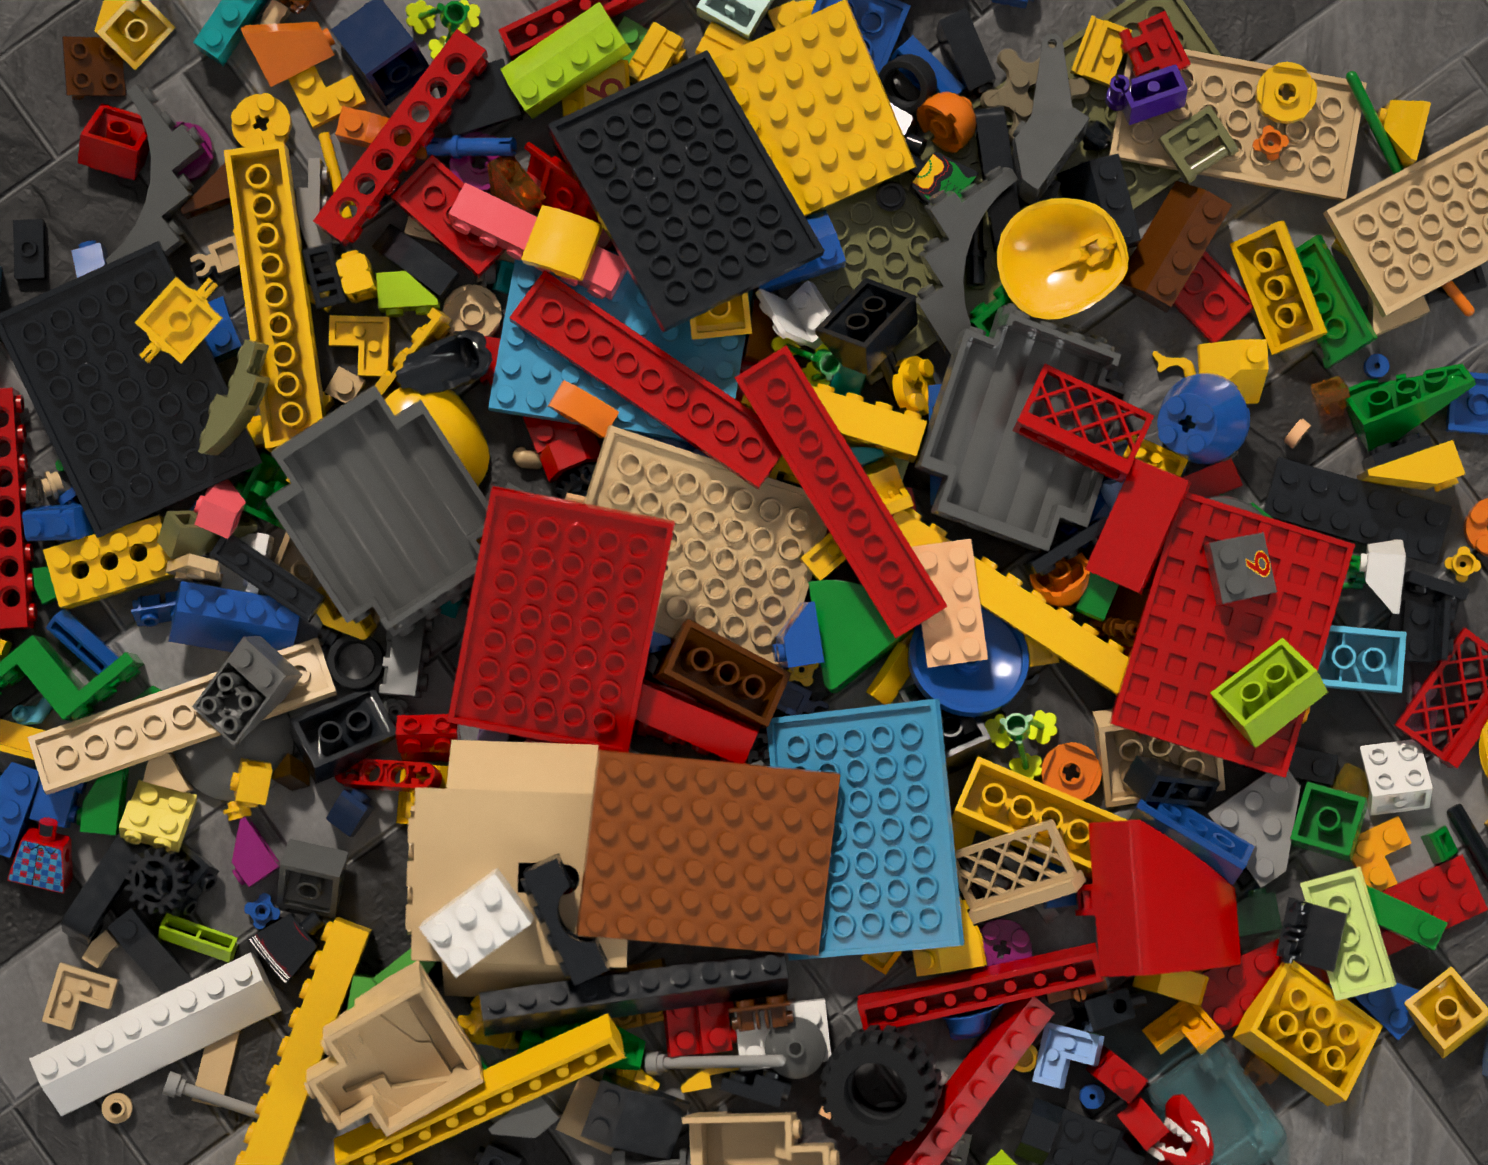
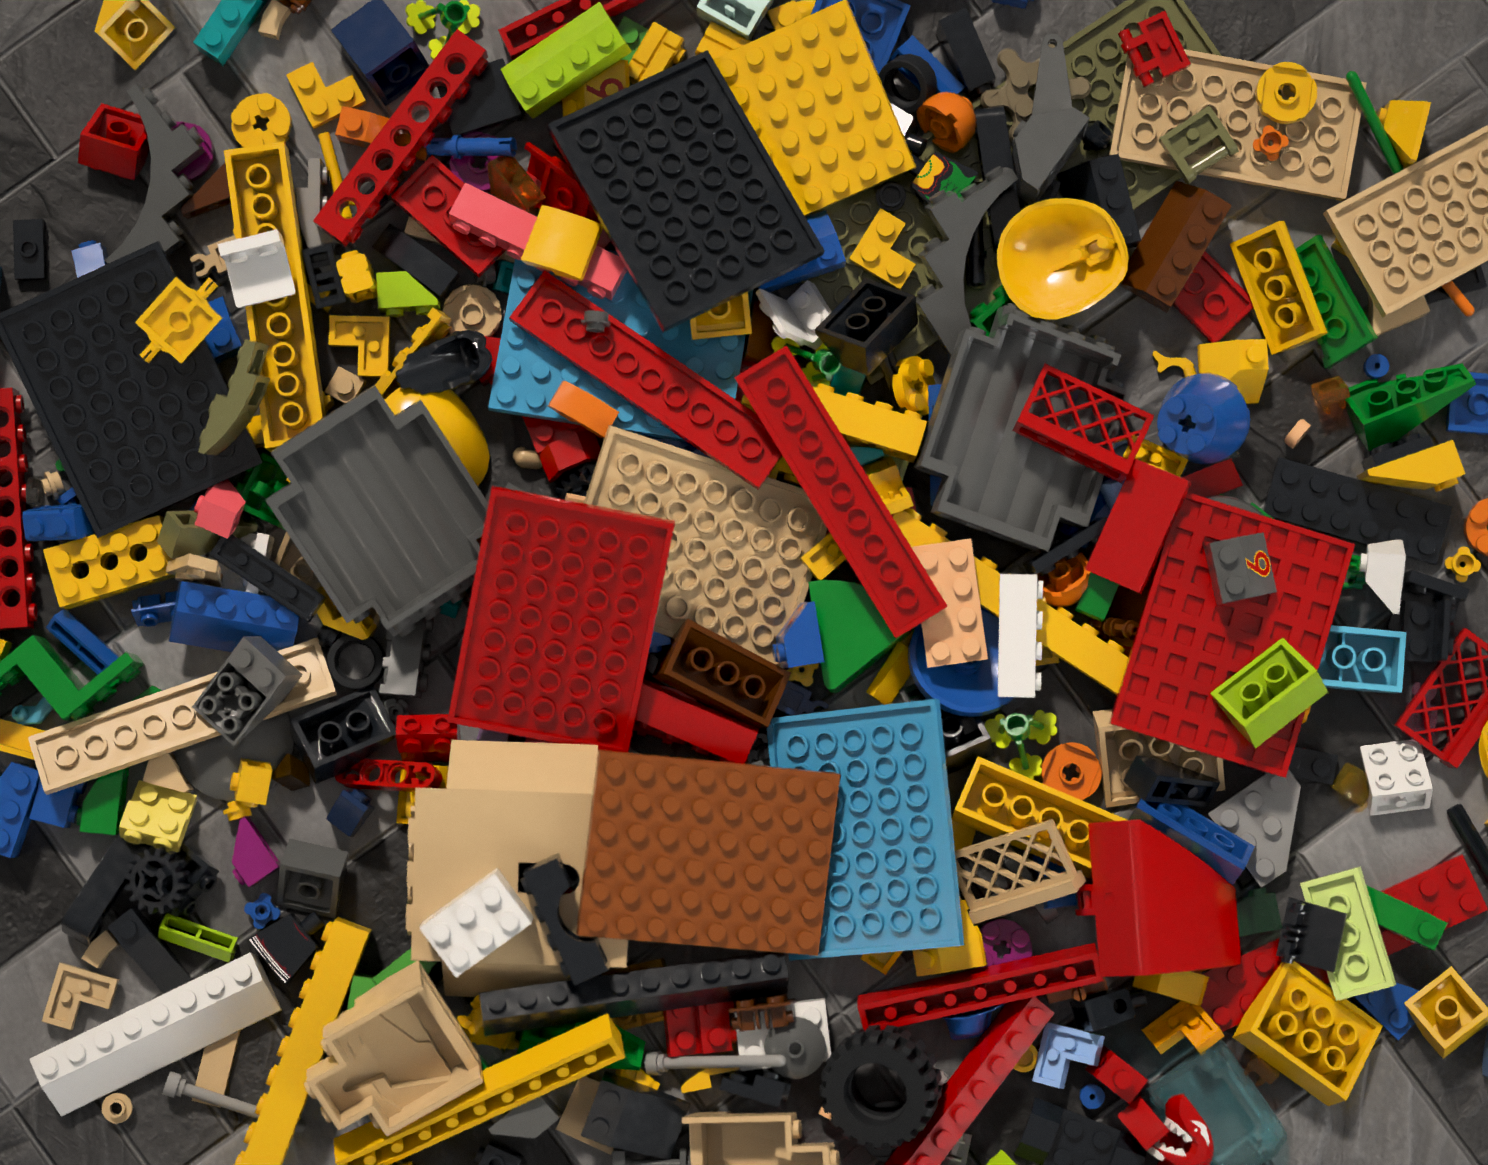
torso [8,817,73,894] -> none
green piece [32,567,57,605] -> none
reddish brown hinge [62,36,126,100] -> none
orange slope [241,22,336,87] -> none
yellow plate [1070,15,1132,87] -> none
dark purple hinge [1105,64,1188,125] -> none
green brick [1290,782,1368,862] -> none
light orange plate [1352,816,1412,891] -> none
green slope [1420,825,1458,864] -> none
none -> white bracket [218,229,296,308]
none -> dark grey plate [581,311,610,333]
none -> yellow plate [849,208,916,290]
none -> white brick [998,574,1043,698]

